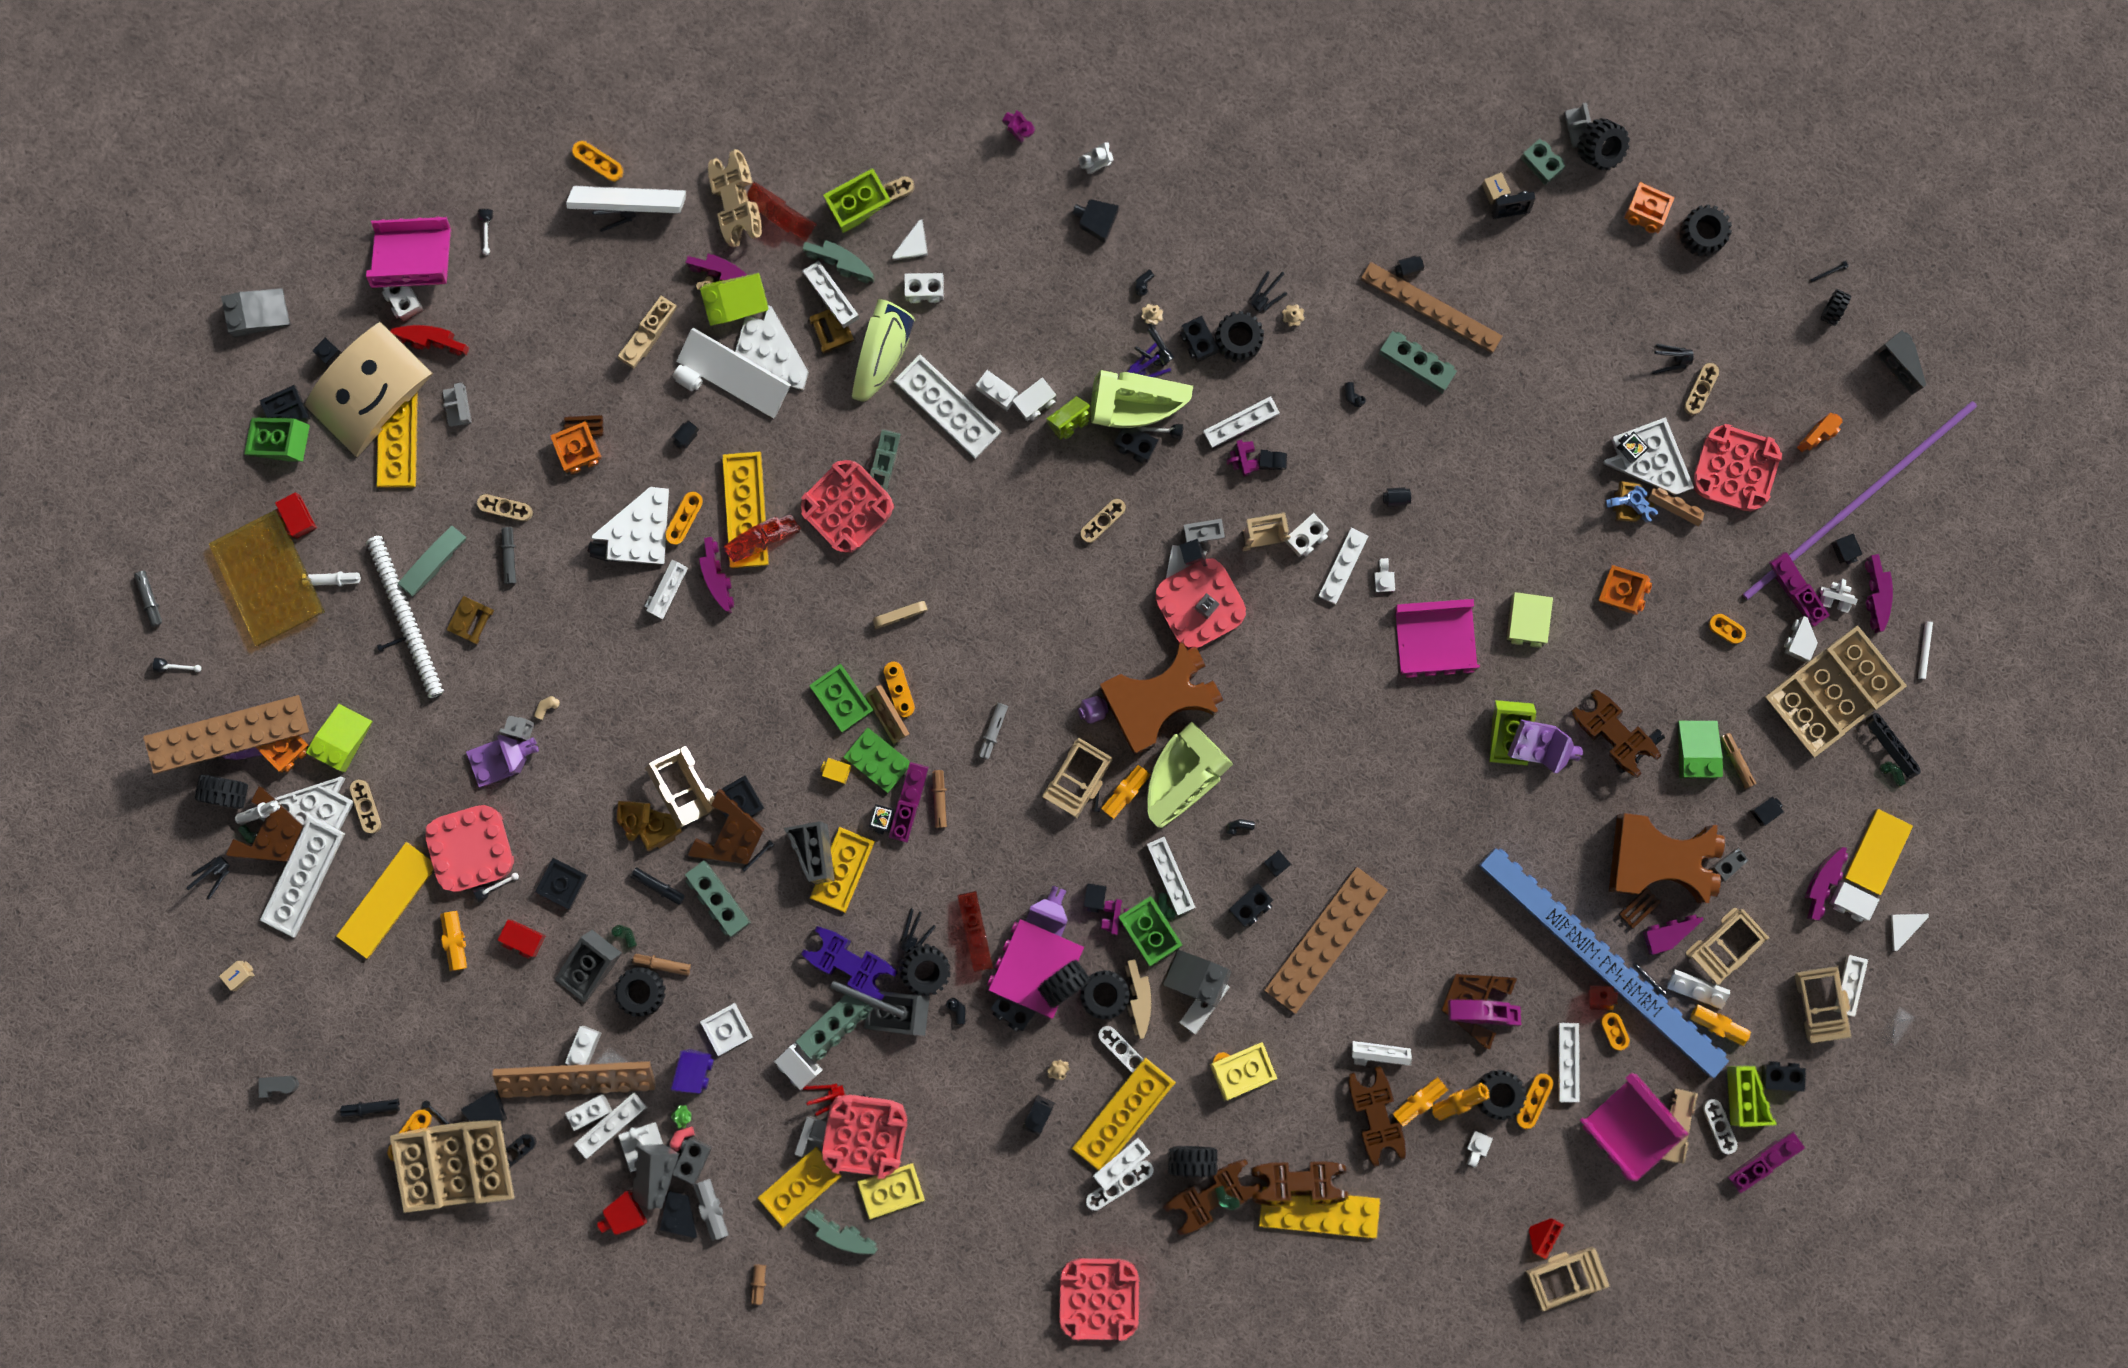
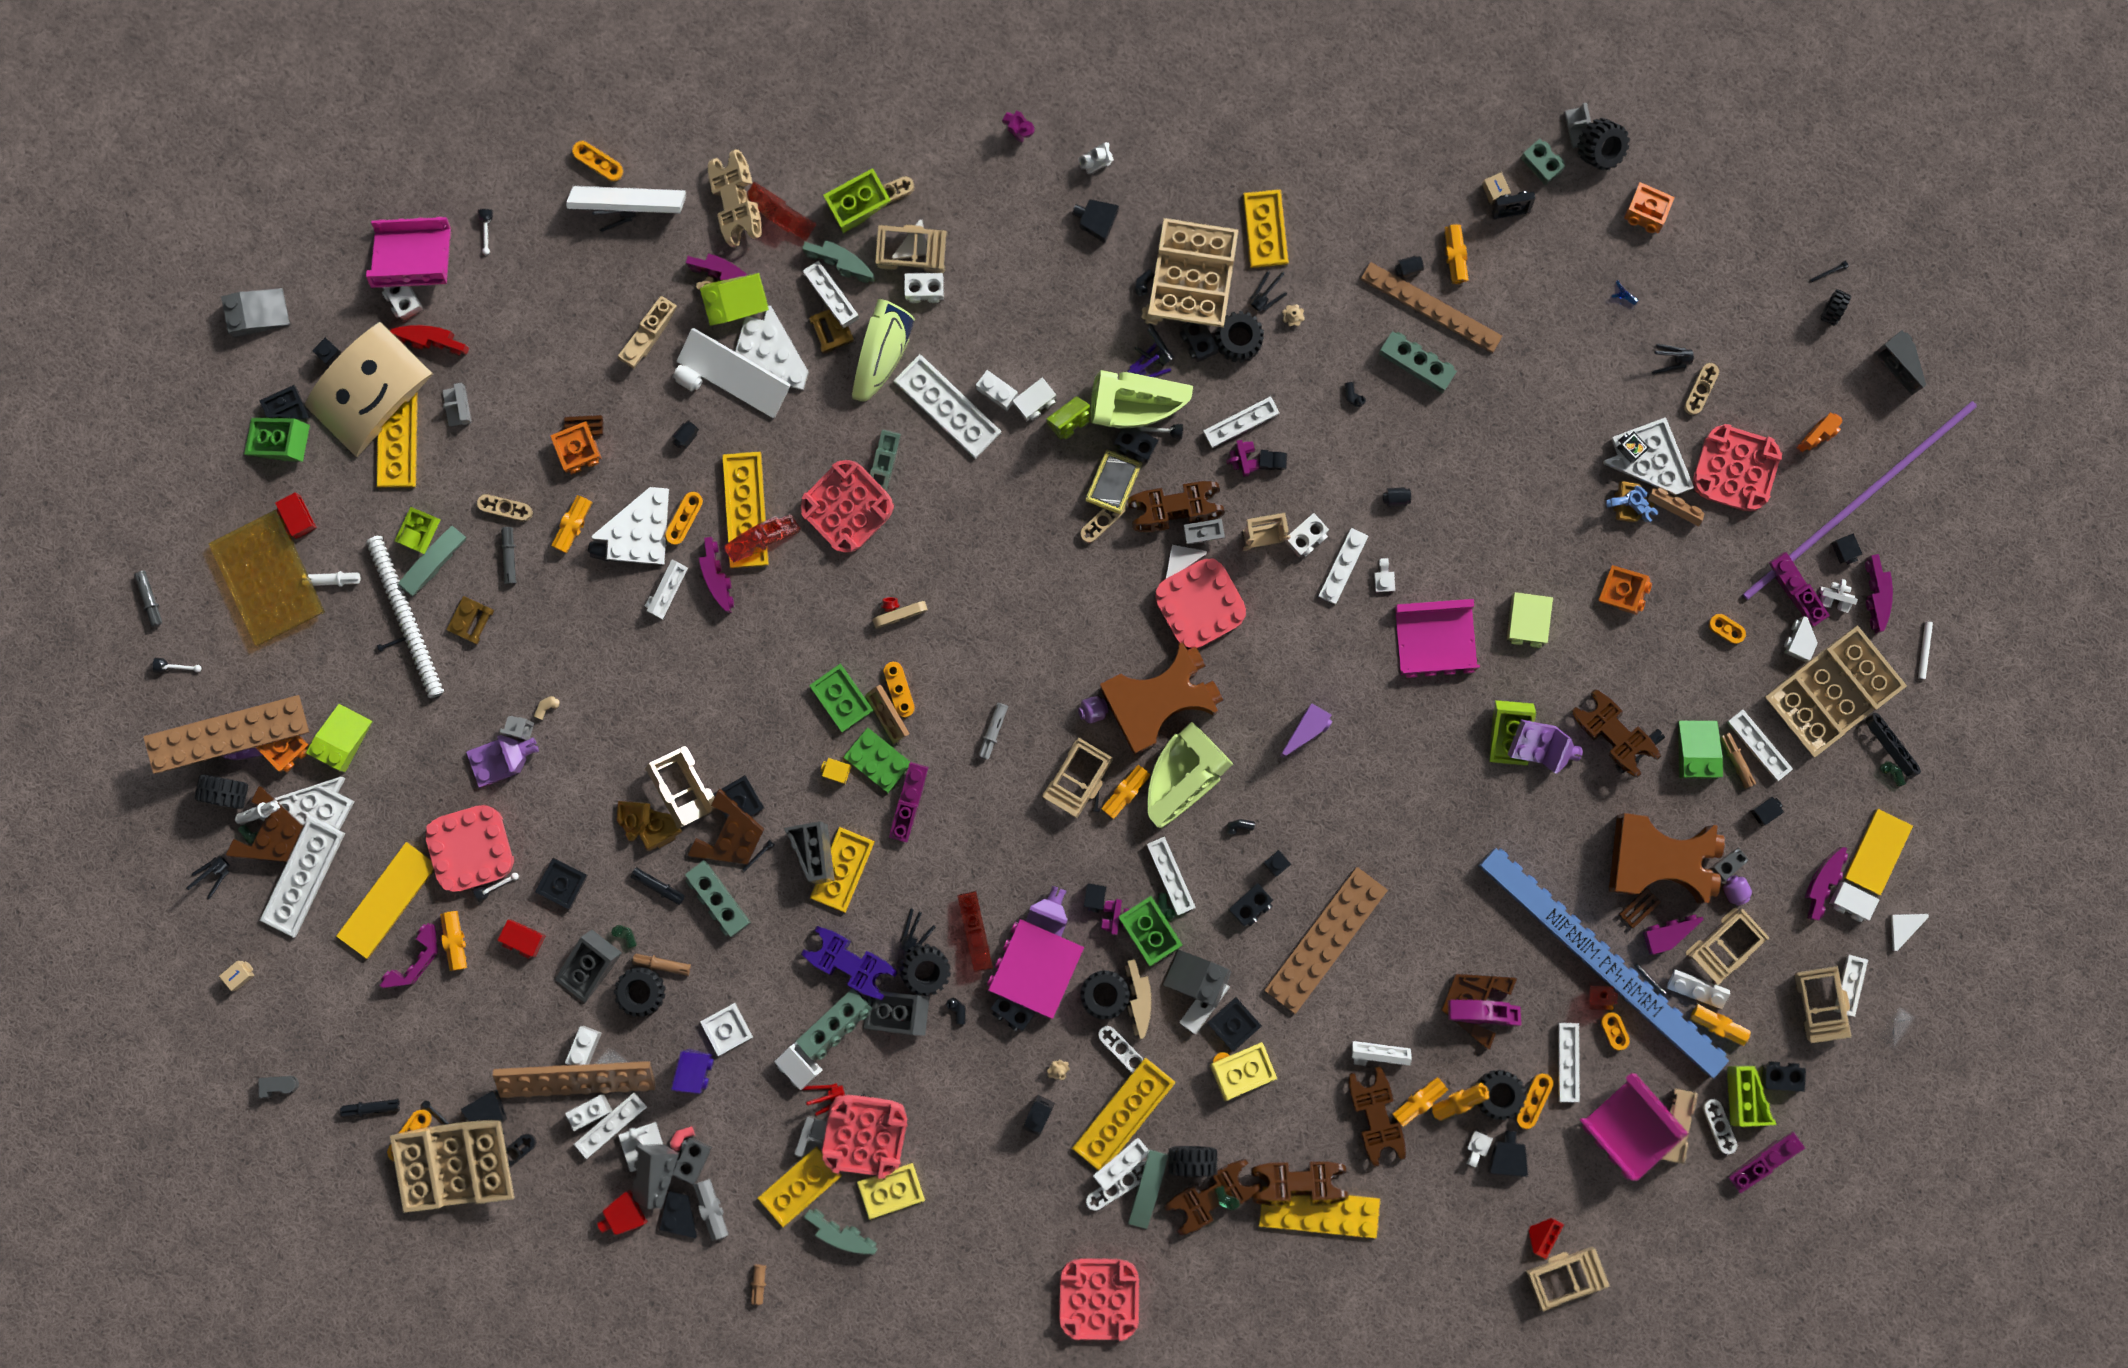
tan beam [350,780,381,834] -> none
bright green plant [671,1105,691,1128] -> none
dark grey bar [831,981,905,1018] -> none
black brick [869,804,895,835] -> none
medium nougat axle [931,770,947,828] -> none
black tyre [1037,960,1091,1008] -> none
black panel [1180,539,1208,567] -> none
flat silver piece [1194,593,1220,620] -> none
black tyre [1680,204,1732,257] -> none
none -> magenta slope [380,923,438,988]
none -> lime plate [395,507,440,554]
none -> light orange piece [551,495,593,553]
none -> tan piece [876,225,948,273]
none -> red plate [881,597,900,612]
none -> tile [1086,450,1142,515]
none -> reddish brown piece [1127,481,1225,532]
none -> sand green slope [1128,1149,1168,1229]
none -> tan slope [1148,218,1238,328]
none -> black plate [1207,997,1262,1052]
none -> yellow tile [1243,190,1288,268]
none -> medium lavender slope [1280,703,1332,758]
none -> light orange piece [1444,224,1468,284]
none -> black torso [1488,1130,1528,1177]
none -> clear blue bar [1611,280,1639,306]
none -> medium lavender head [1723,875,1752,906]
none -> white plate [1727,710,1793,782]

